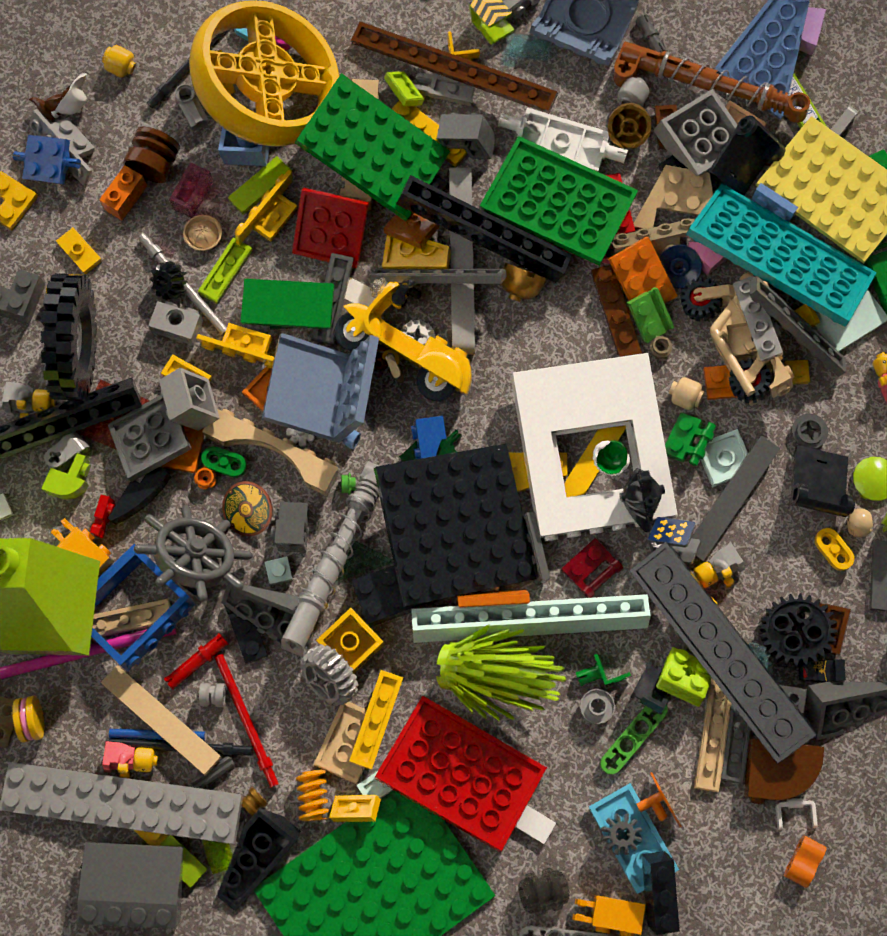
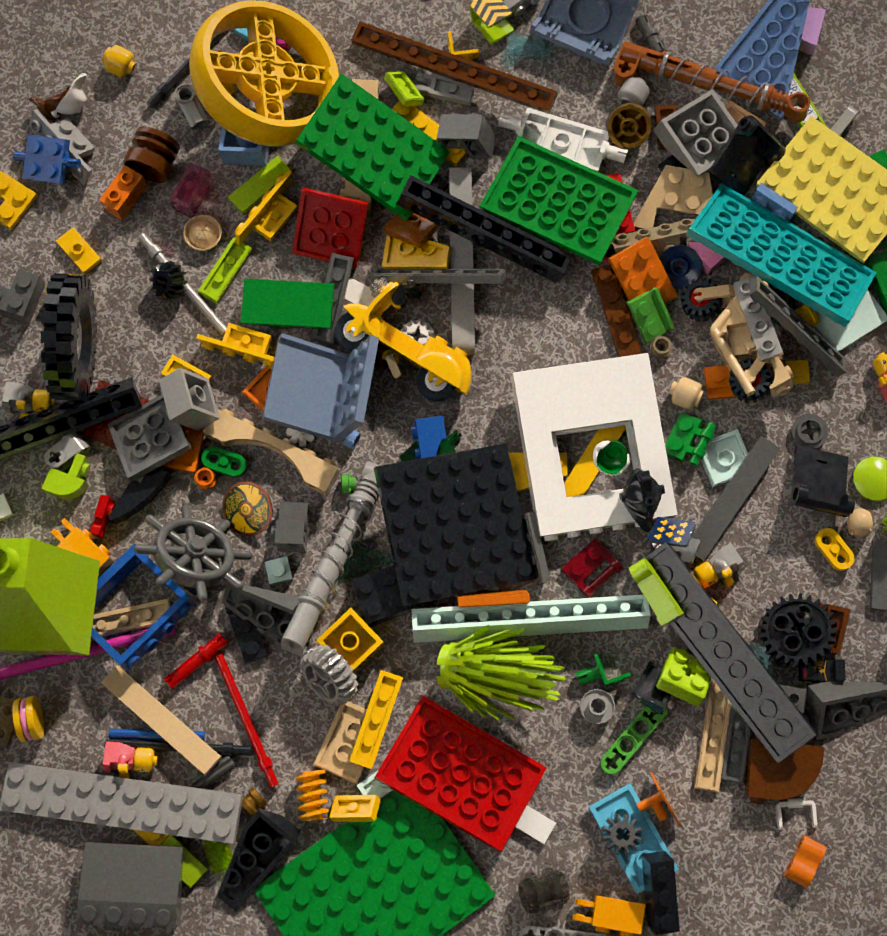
light grey brick [148,301,203,346] -> none
light grey wheel [199,683,226,707] -> none
pearl gold cylinder [501,262,546,302] -> none
none -> lime leg [629,558,684,626]

